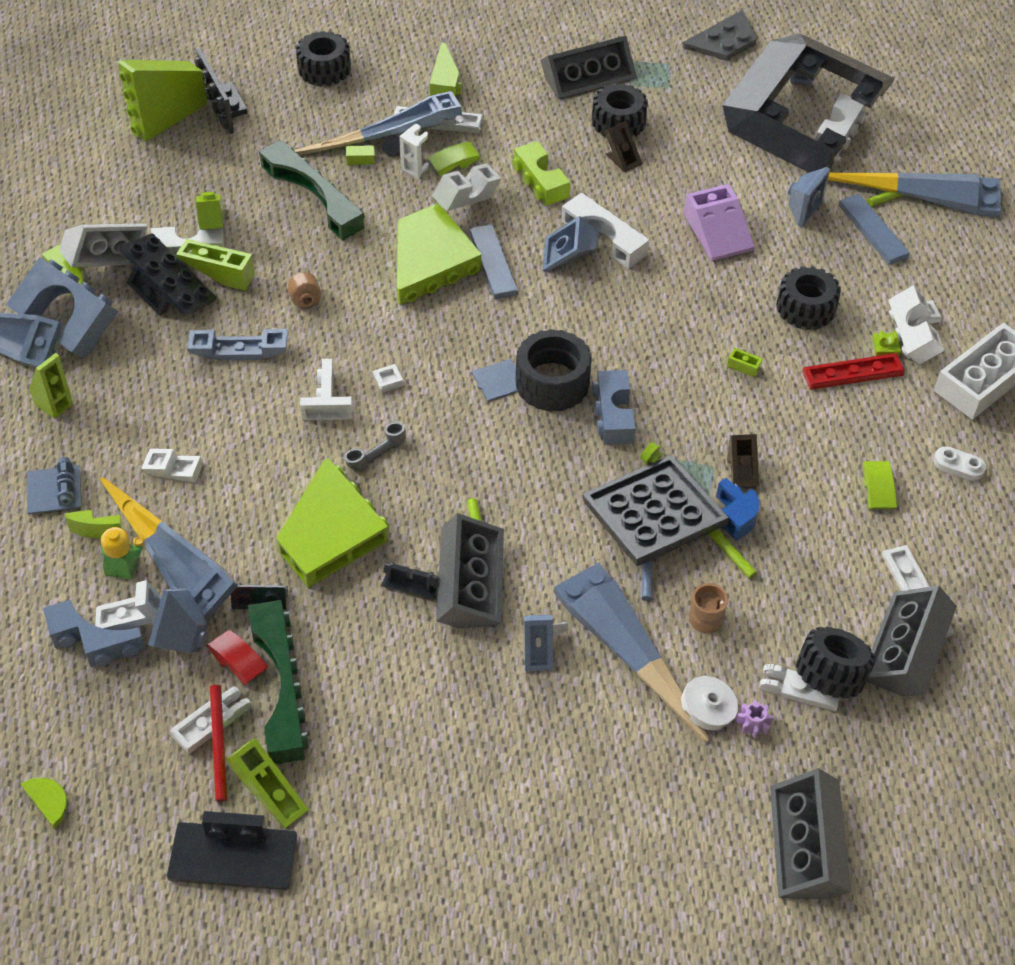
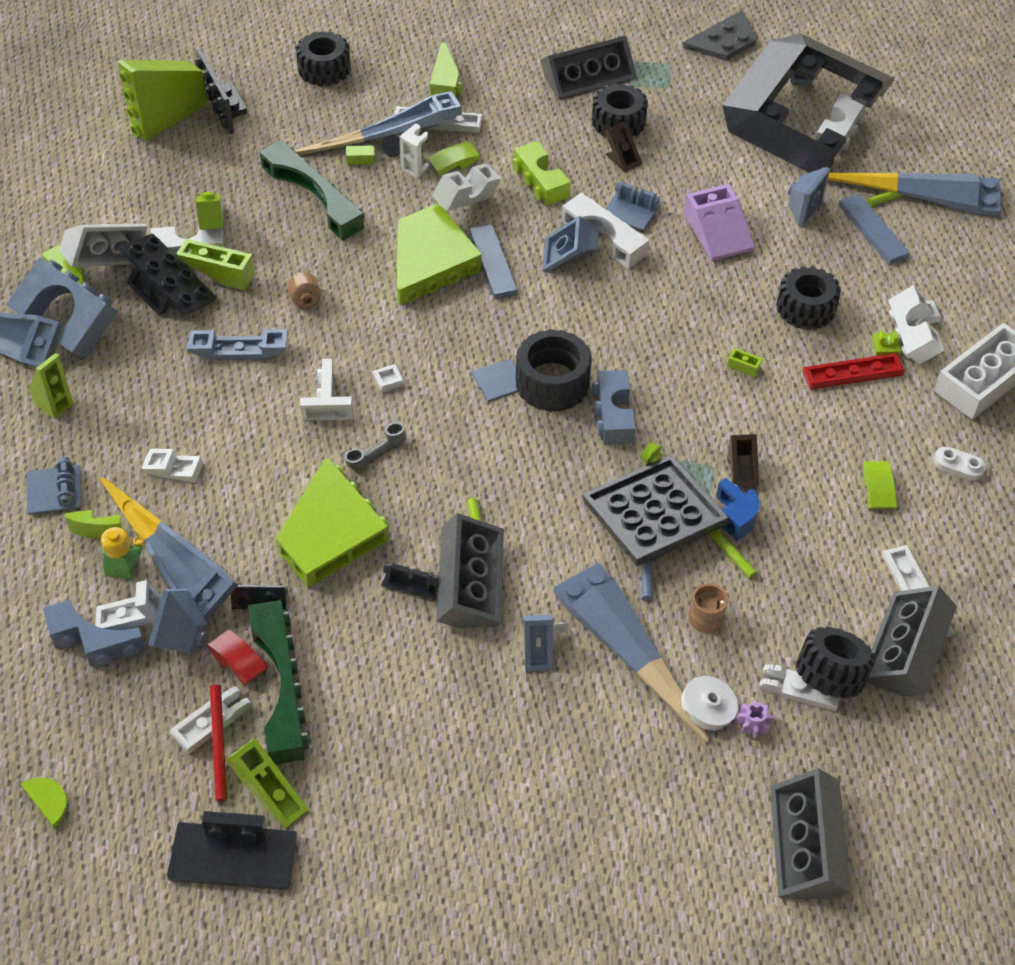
none -> sand blue hinge [605,181,662,231]

